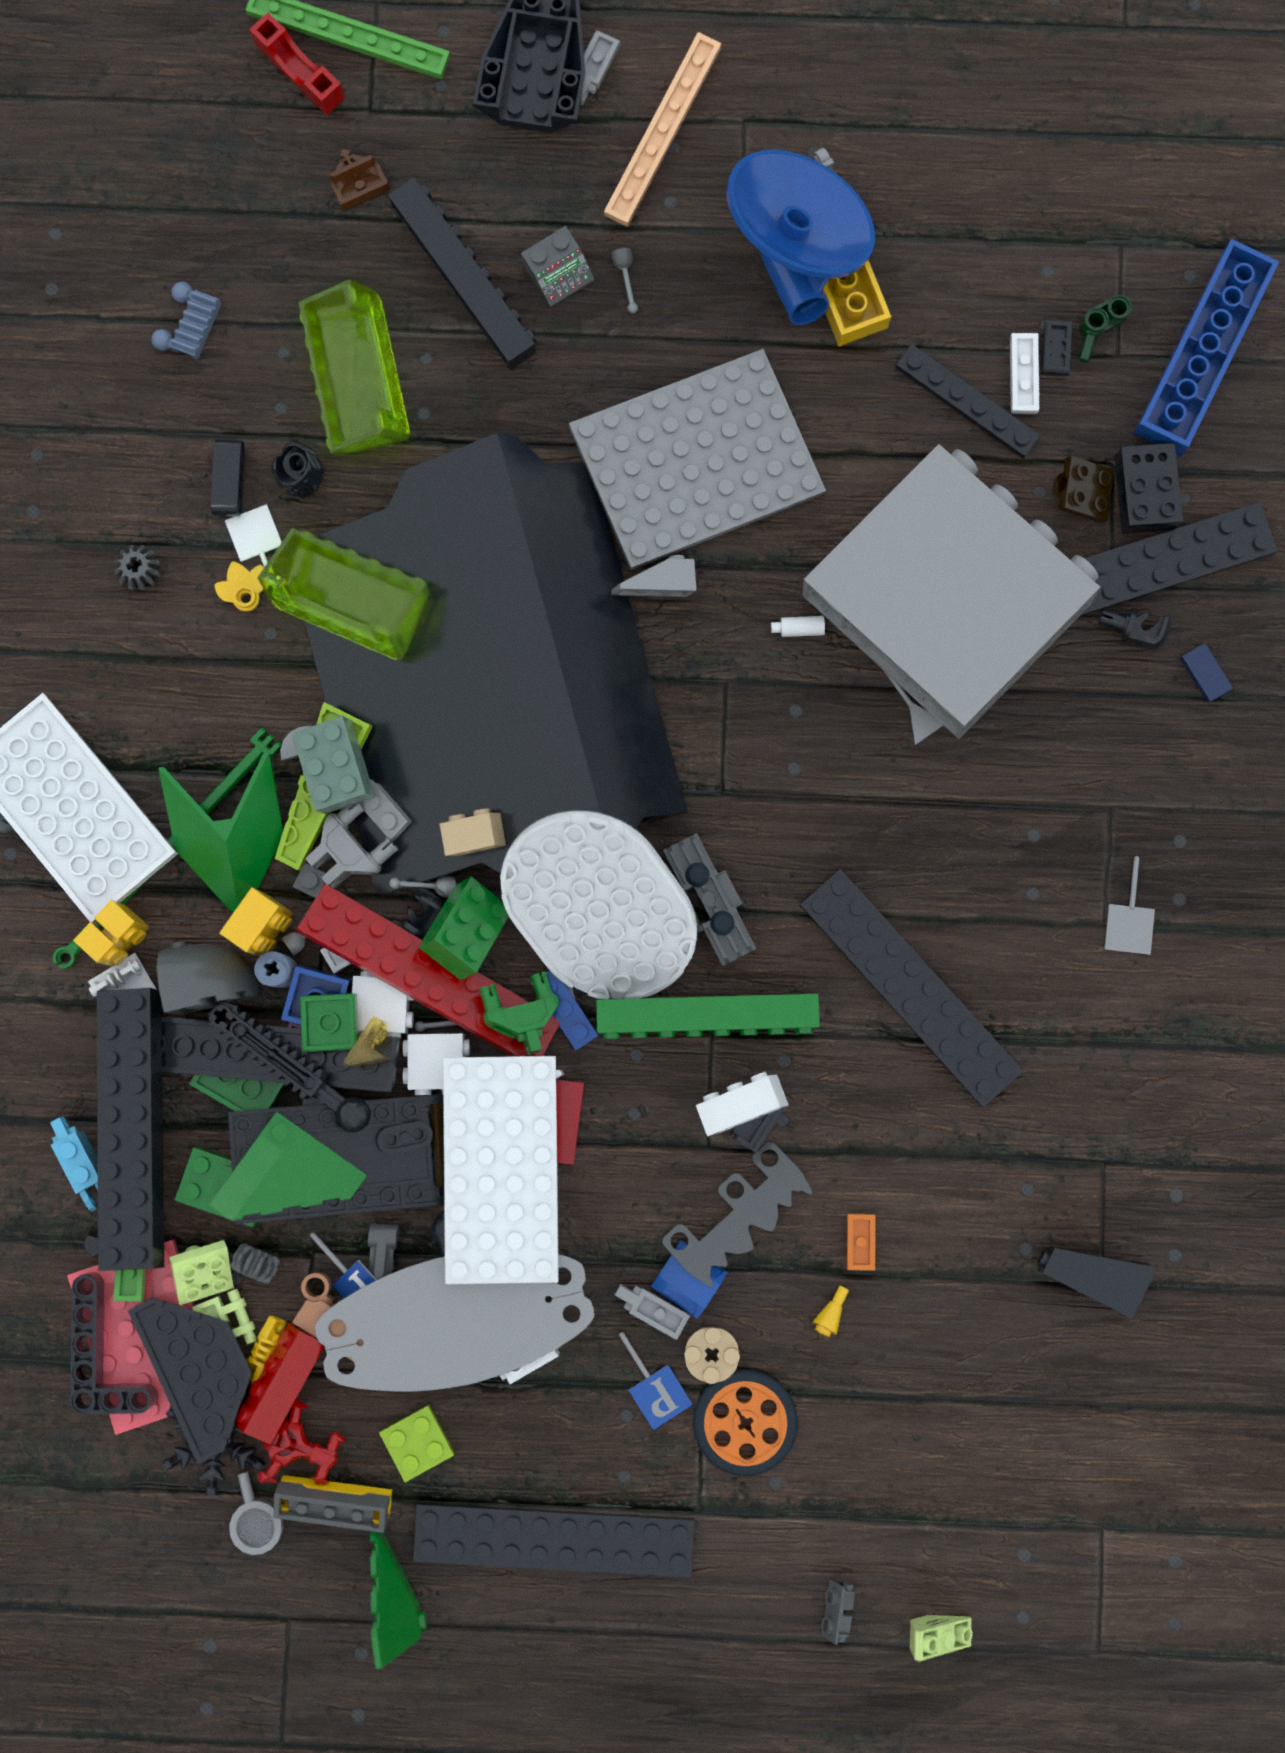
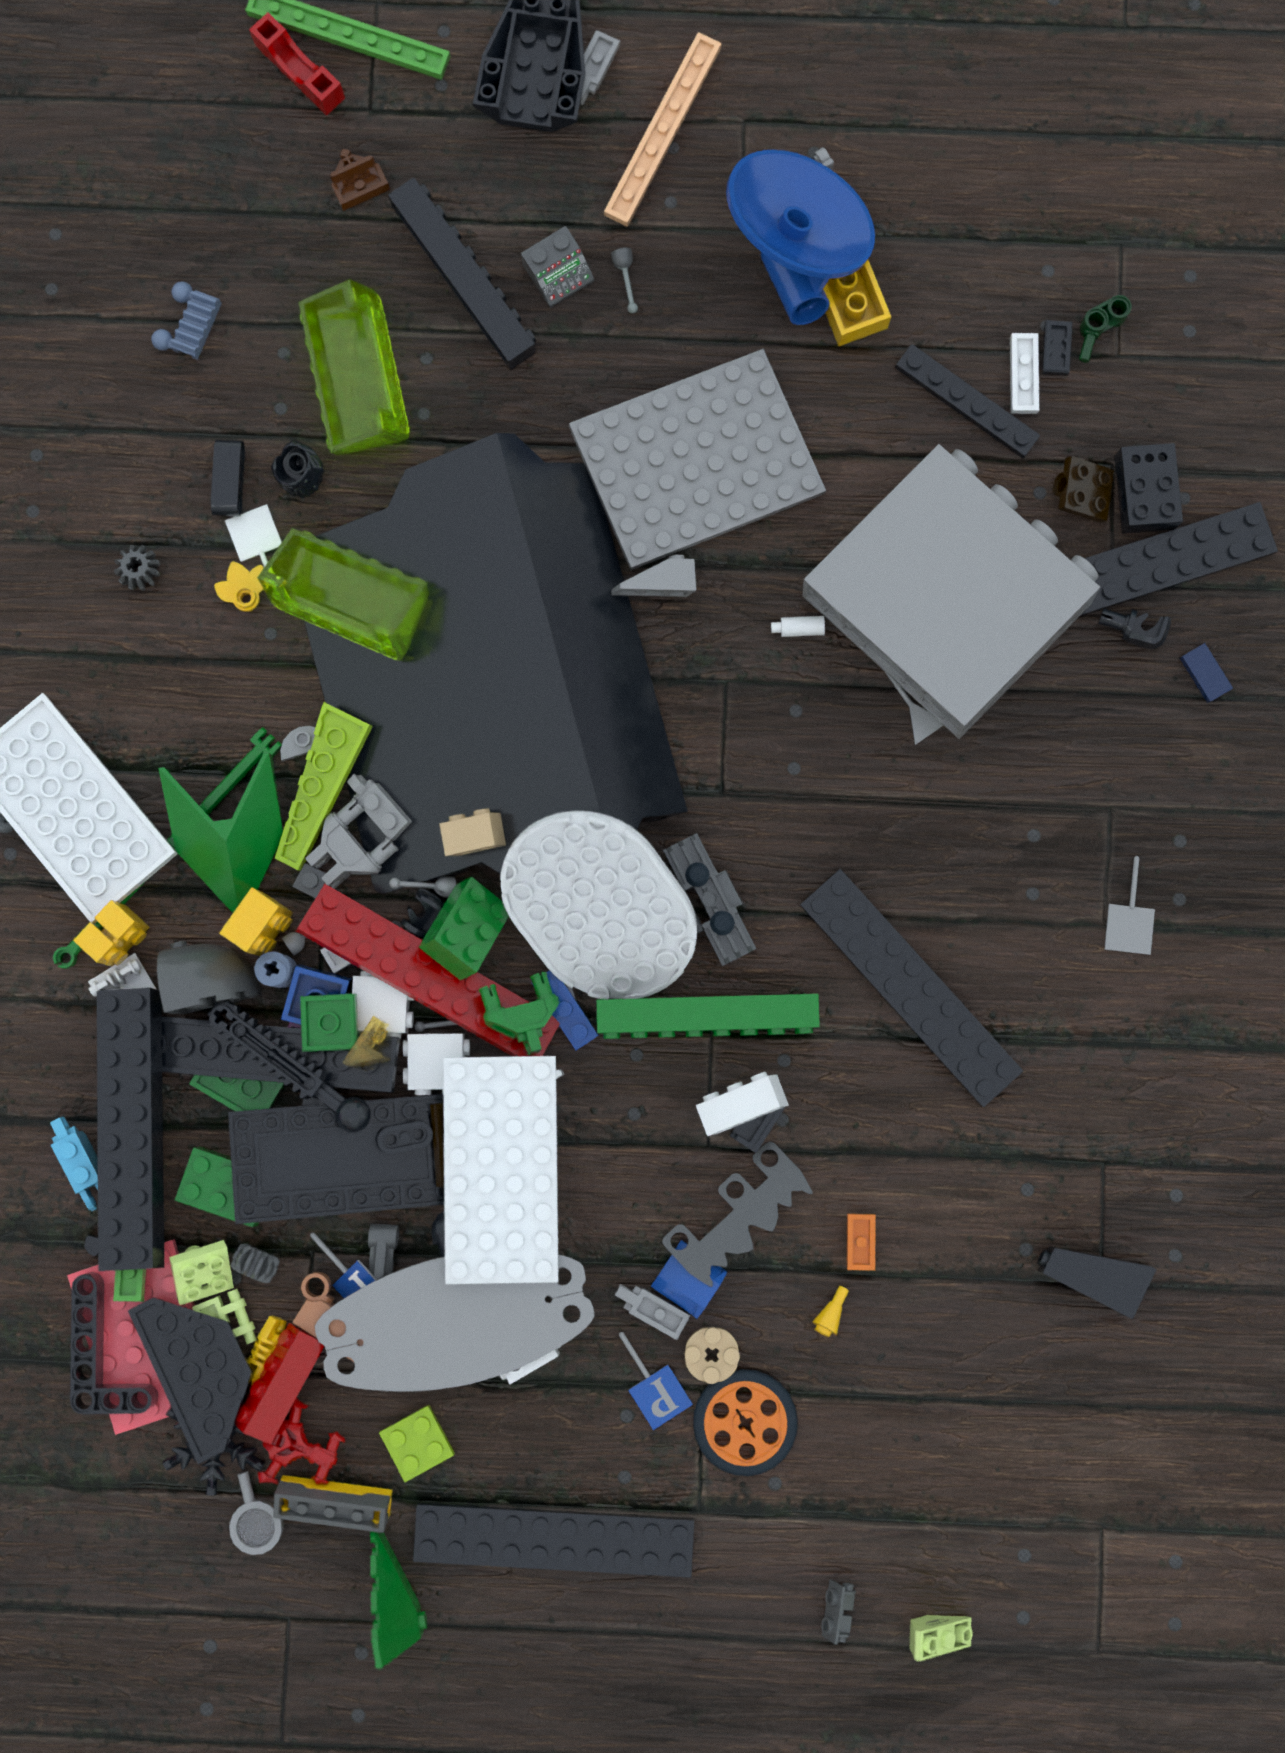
green slope [209,1112,367,1221] -> none
sand green brick [292,716,375,814] -> none
red tile [556,1080,584,1165] -> none
blue brick [1133,239,1279,457] -> none

